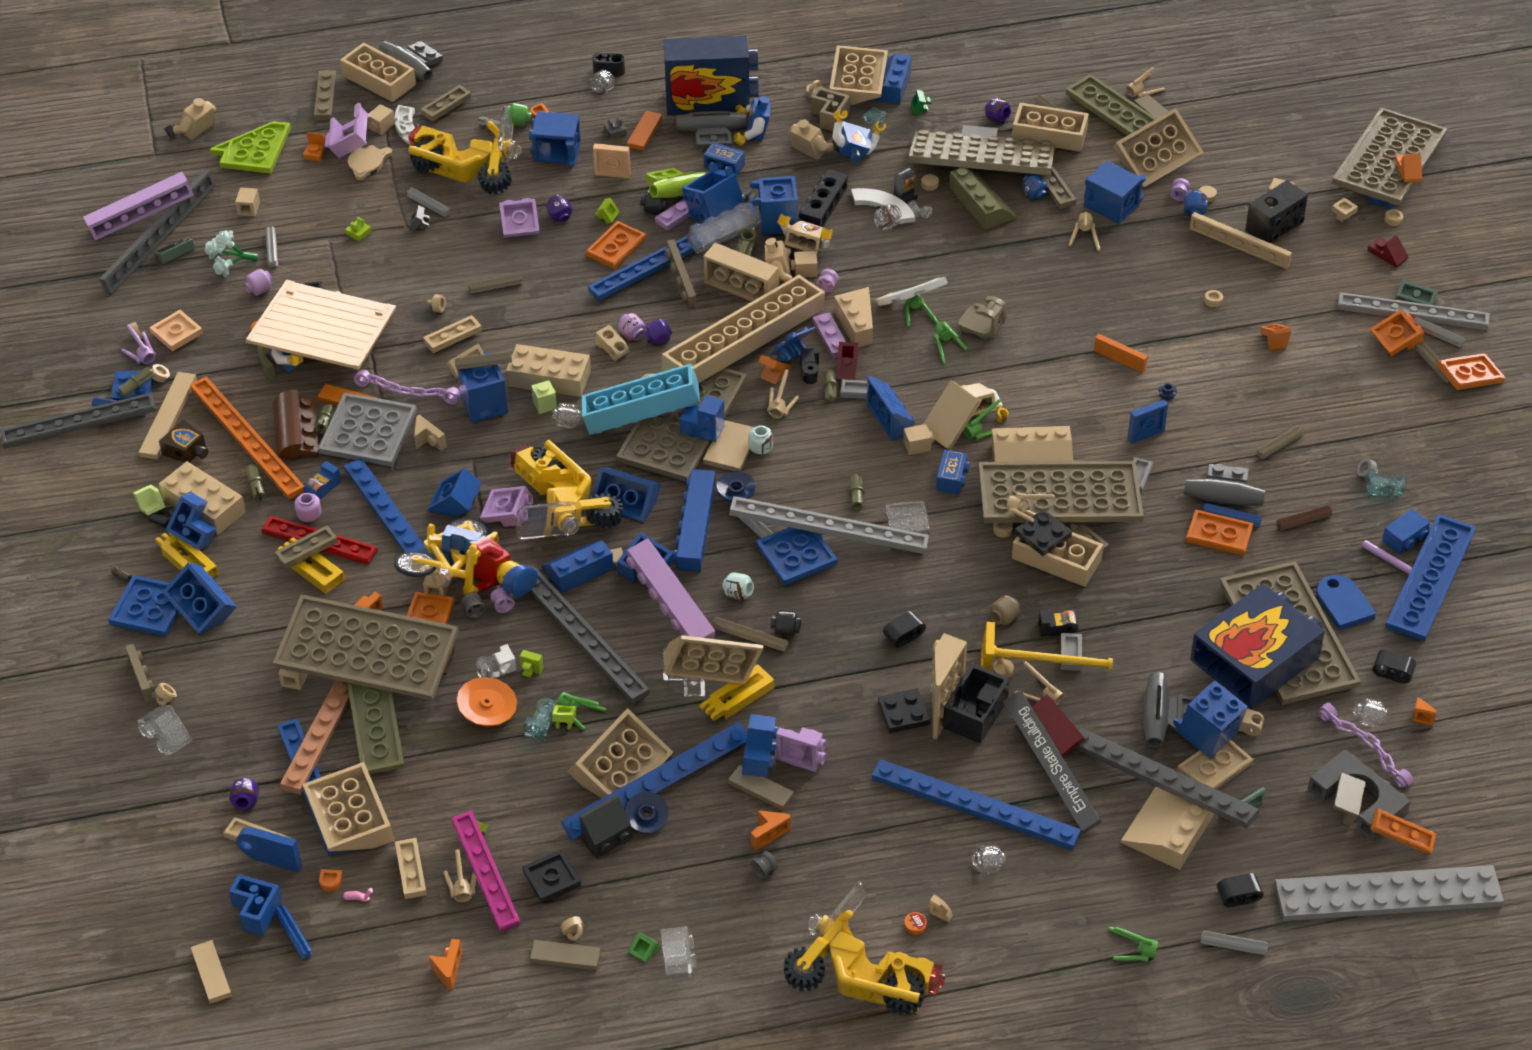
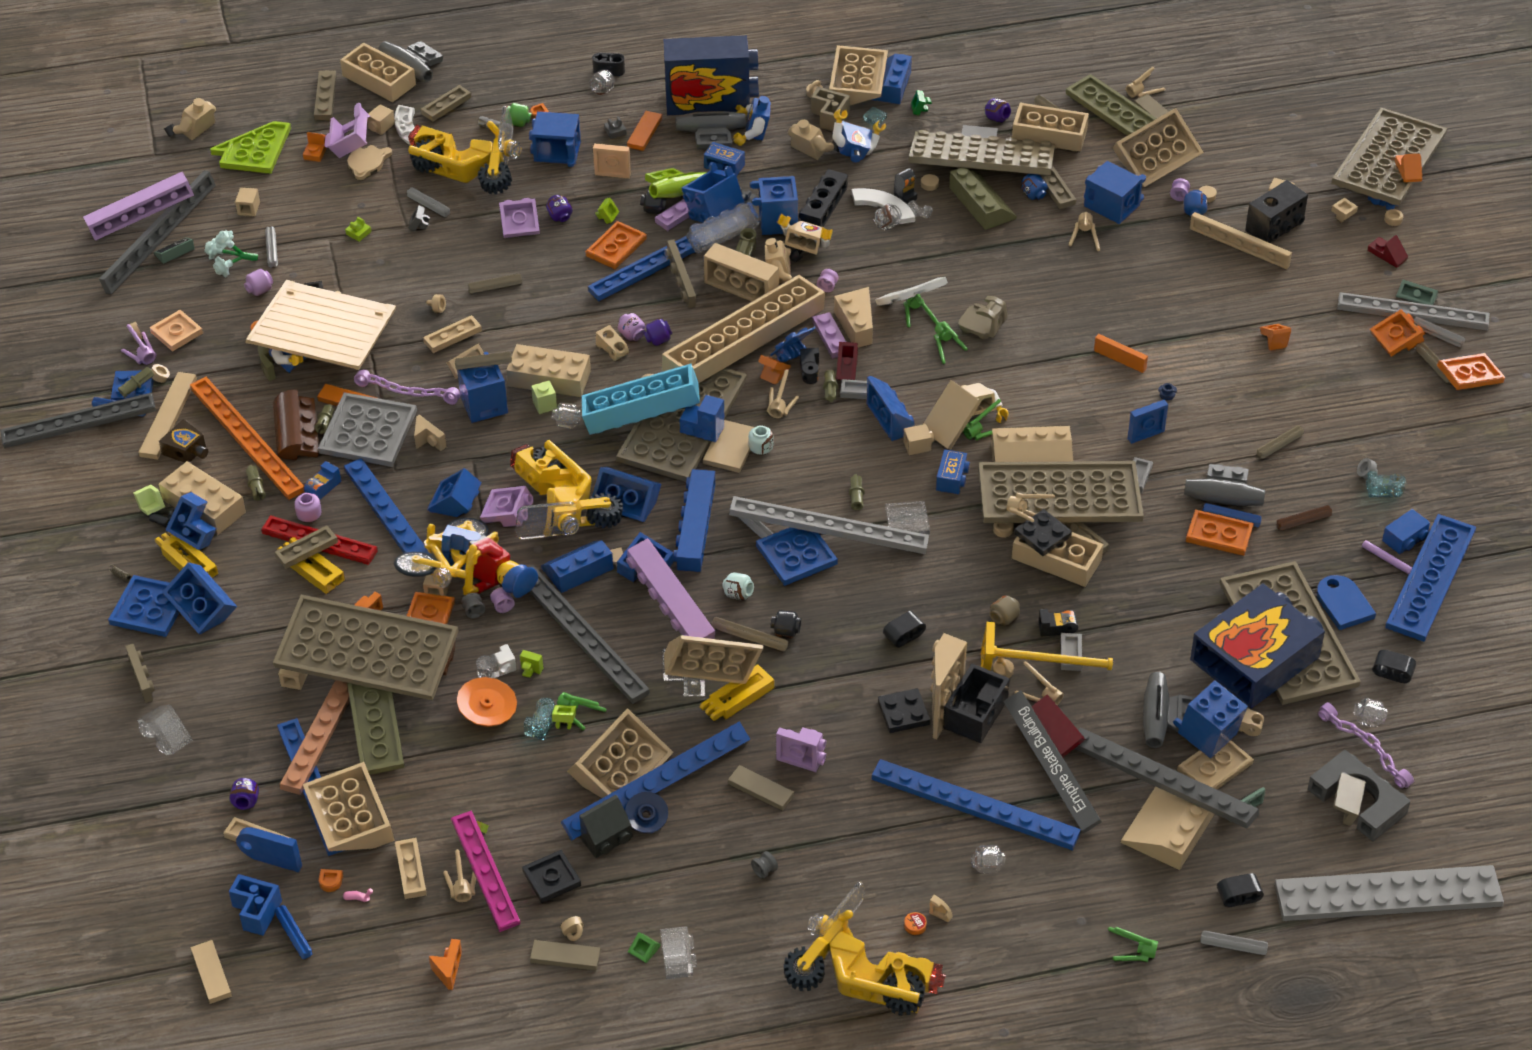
tan tile [155,683,177,706] -> none
dark blue dish [717,471,756,501] -> none
blue brick [742,714,779,777] -> none
orange slope [751,811,791,851] -> none
tan brick [791,251,818,278] -> none
tan tile [1204,290,1223,307] -> none
orange tile [1370,809,1436,855] -> none
orange slope [1412,697,1437,726] -> none

